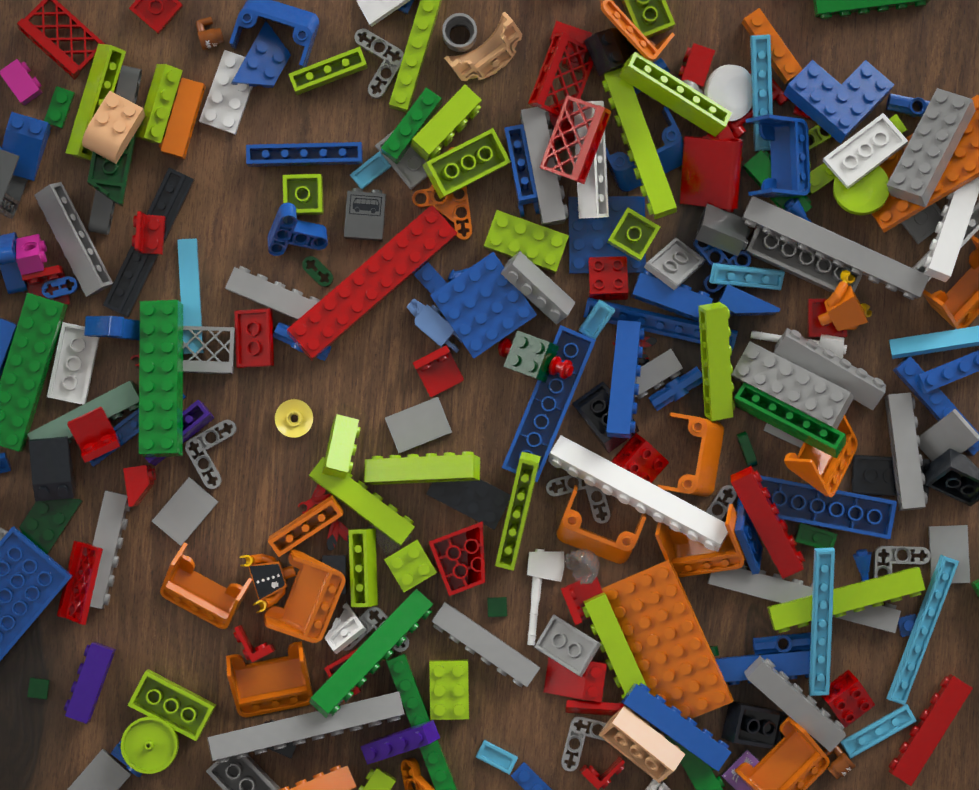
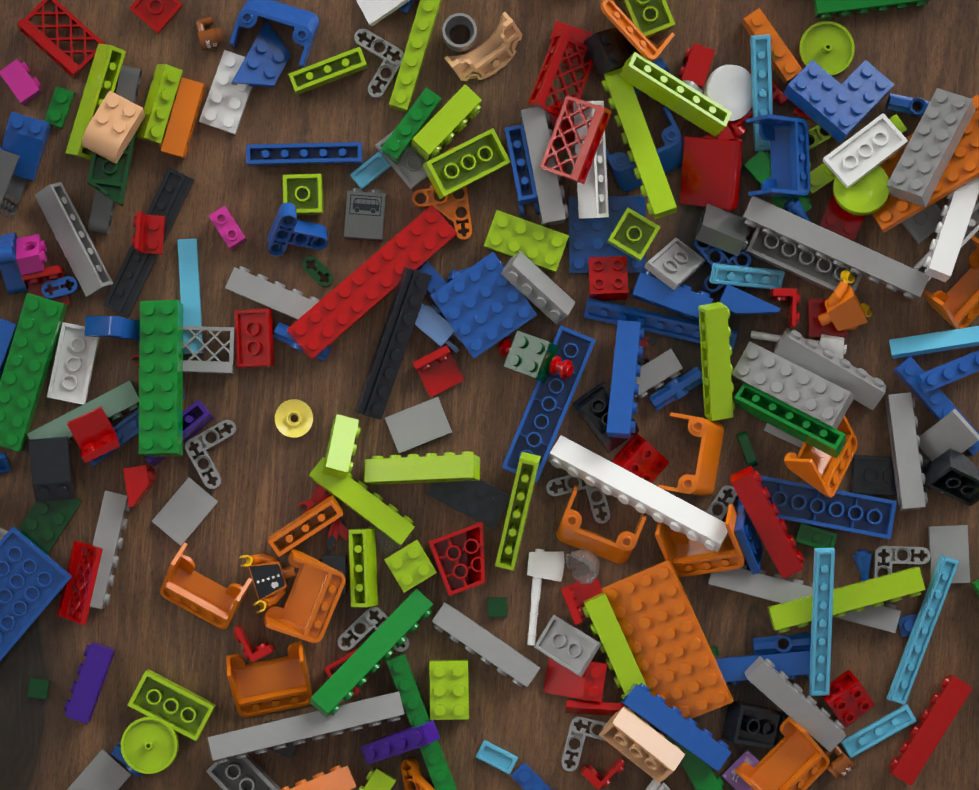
white wing [325,602,367,654] -> none
medium azure tile [579,299,615,340] -> none
none -> dark pink brick [209,206,247,250]
none -> black plate [355,267,432,420]
none -> red bracket [769,288,800,329]
none -> lime piece [799,21,855,76]
none -> red plate [818,193,865,241]

